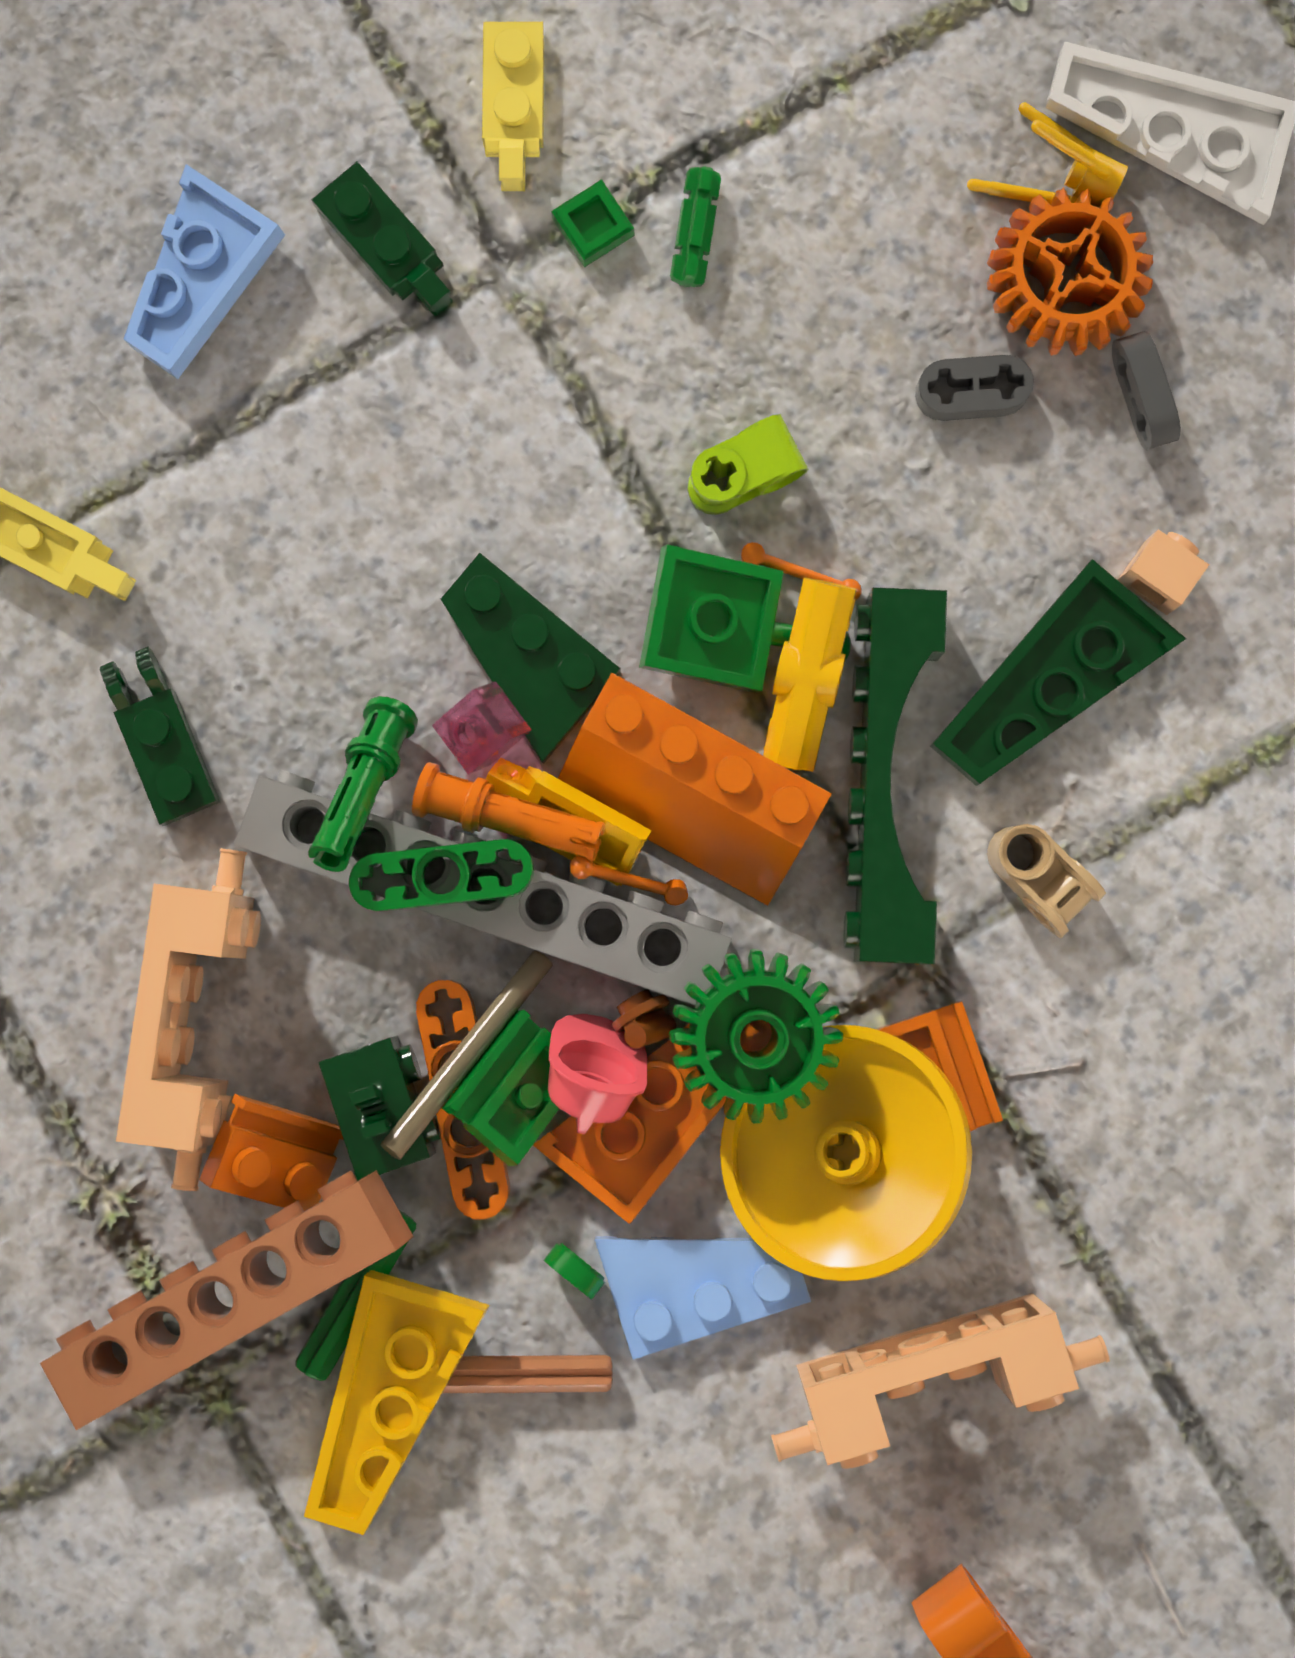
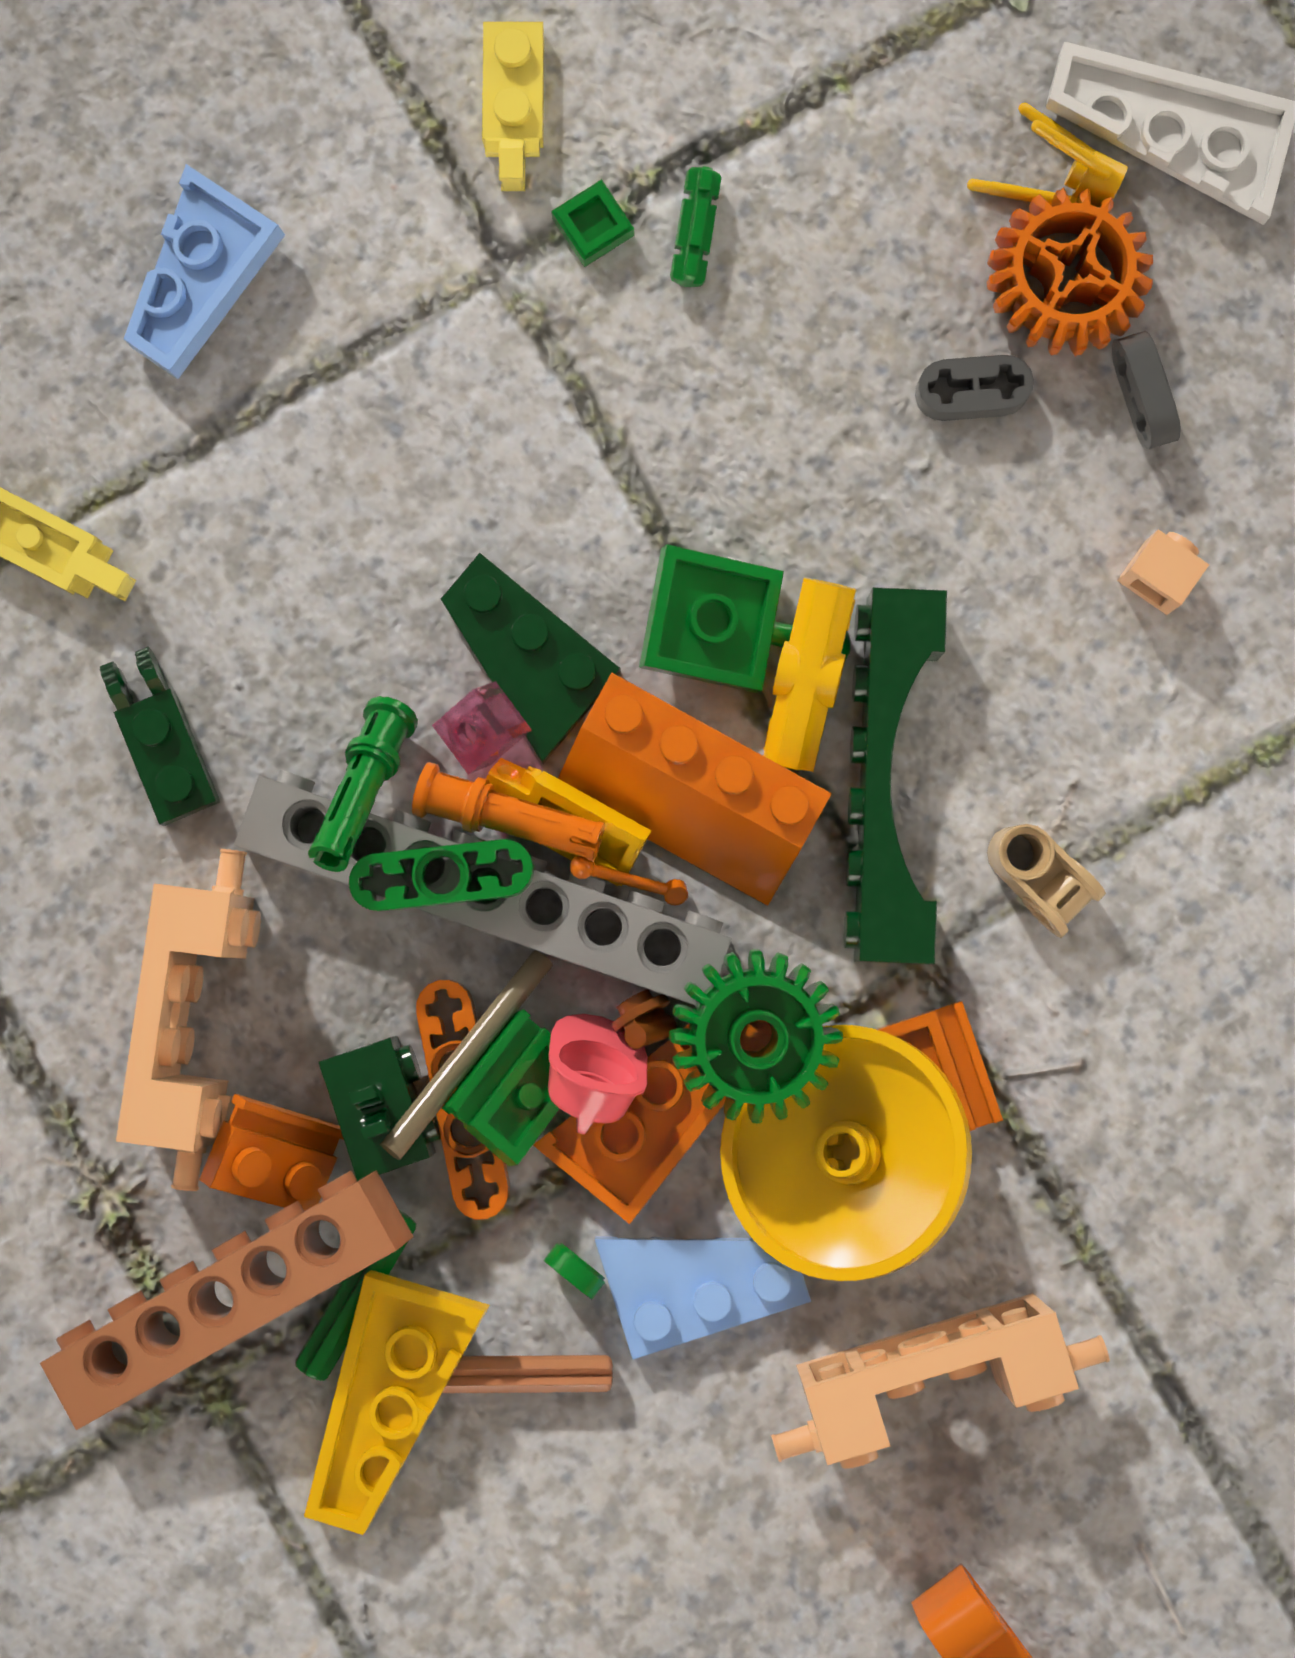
dark green hinge [311,161,453,317] -> none
lime piece [687,414,809,515] -> none
orange hinge [741,542,862,601] -> none
dark green wing [930,559,1186,786] -> none

